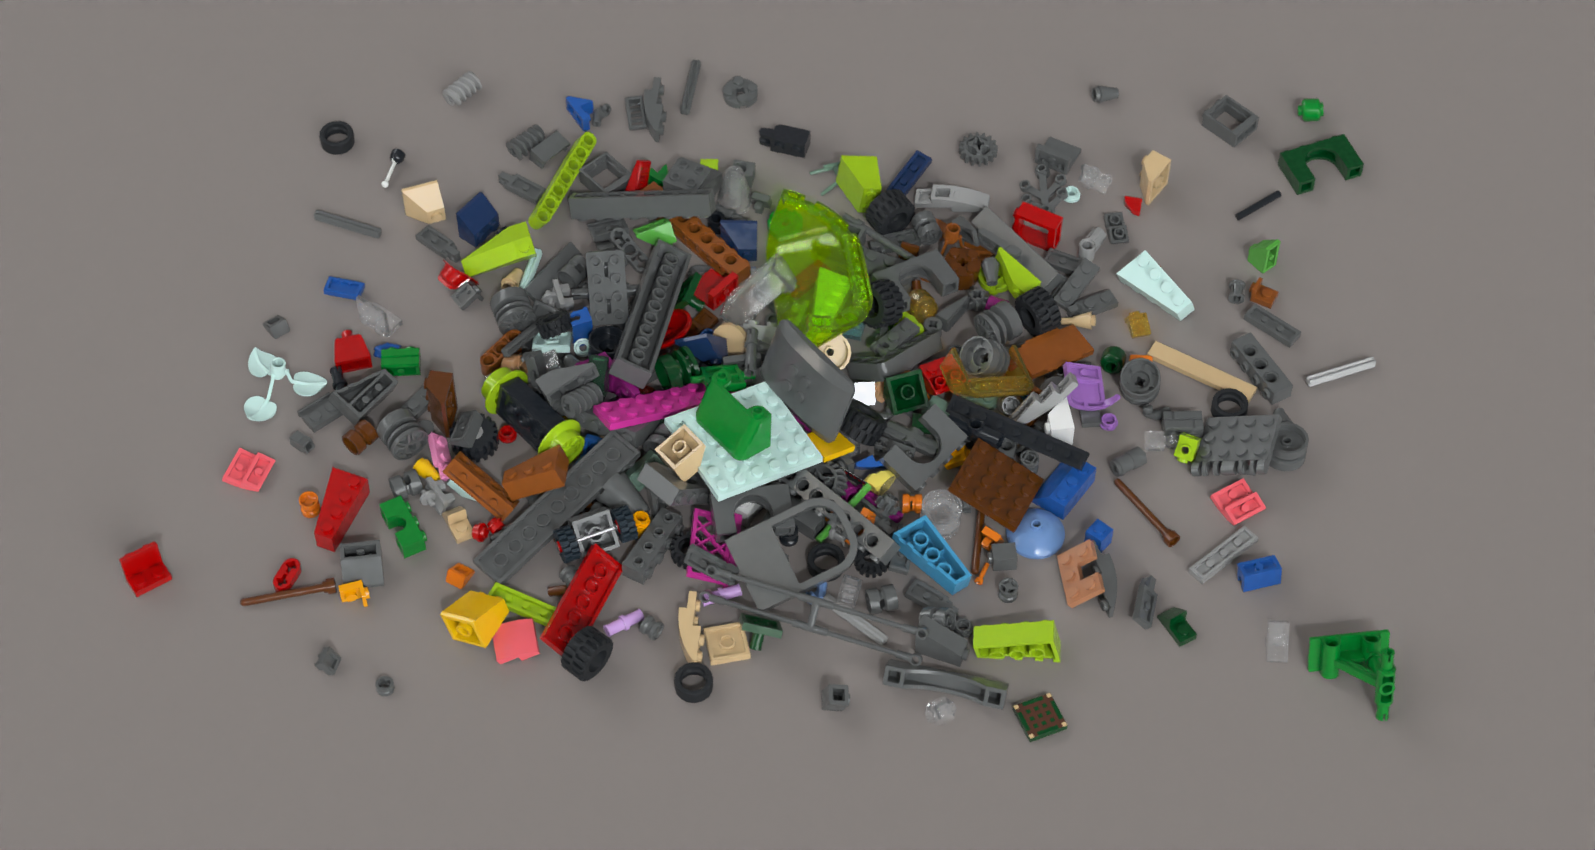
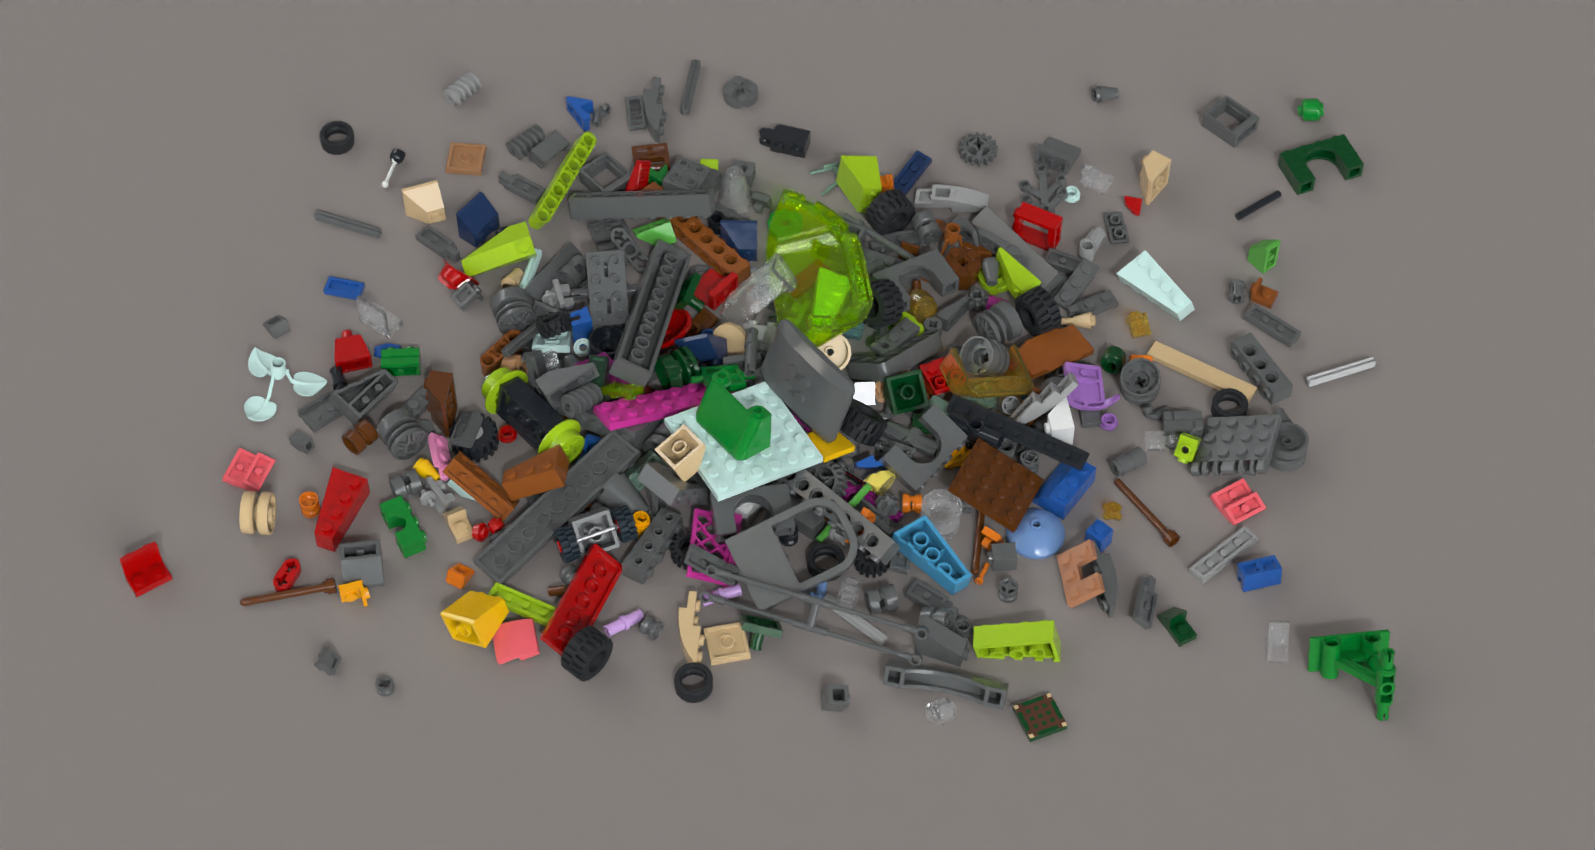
none -> tan wheel [239,491,276,535]
none -> medium nougat tile [445,142,487,176]
none -> clear neon green plate [601,382,644,400]
none -> reddish brown plate [632,143,670,172]
none -> orange tile [880,174,895,193]
none -> clear yellow plate [1103,502,1122,521]

